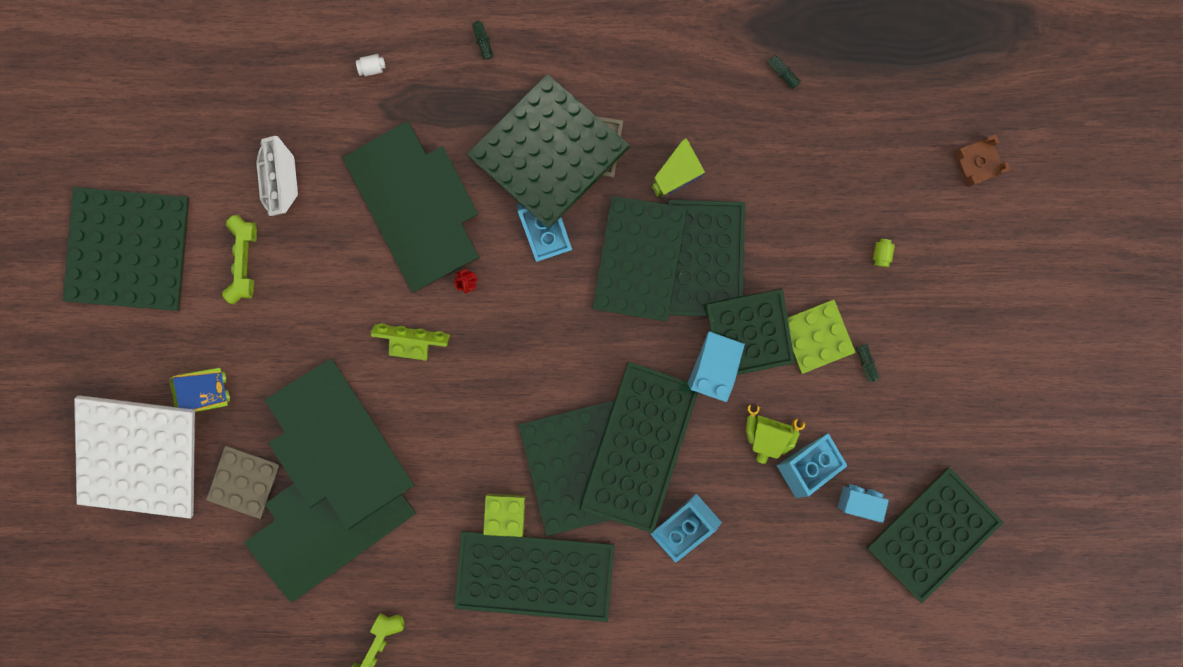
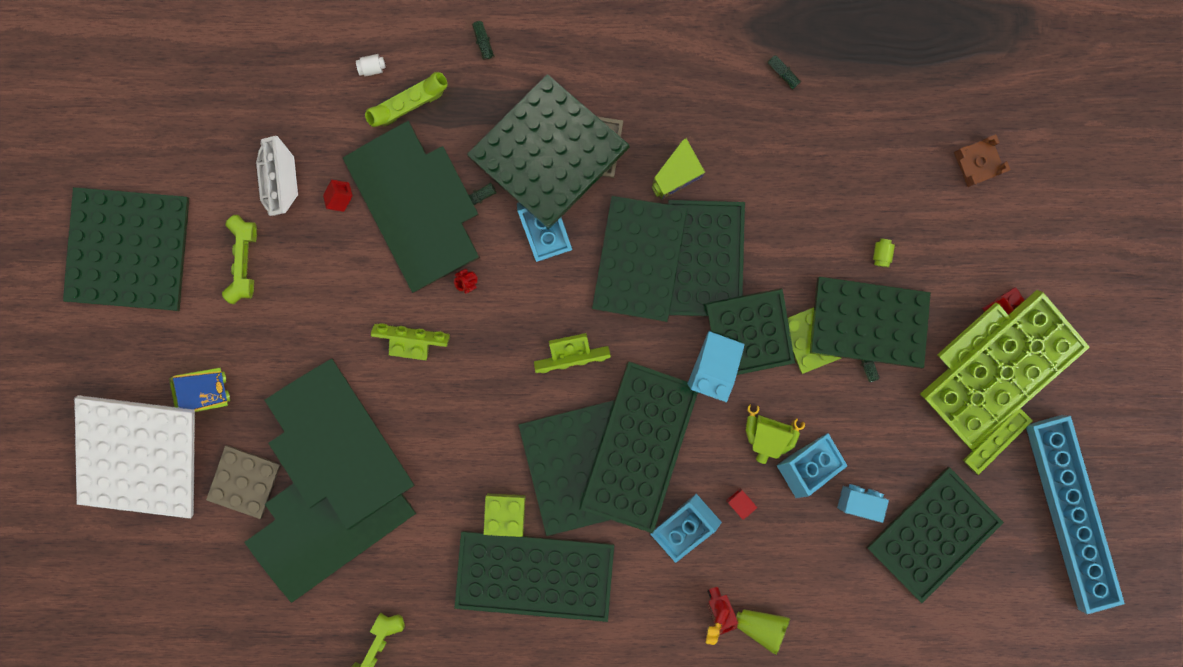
none -> red panel [323,179,353,212]
none -> lime plate [365,72,448,127]
none -> clear green axle [469,182,497,205]
none -> lime bracket [534,333,611,373]
none -> red torso [706,587,738,645]
none -> red panel [726,488,758,520]
none -> lime cone [736,609,791,655]
none -> dark green plate [810,277,931,369]
none -> lime slope [920,290,1090,451]
none -> lime plate [963,408,1033,475]
none -> red slope [982,287,1025,315]
none -> medium azure brick [1026,415,1125,614]

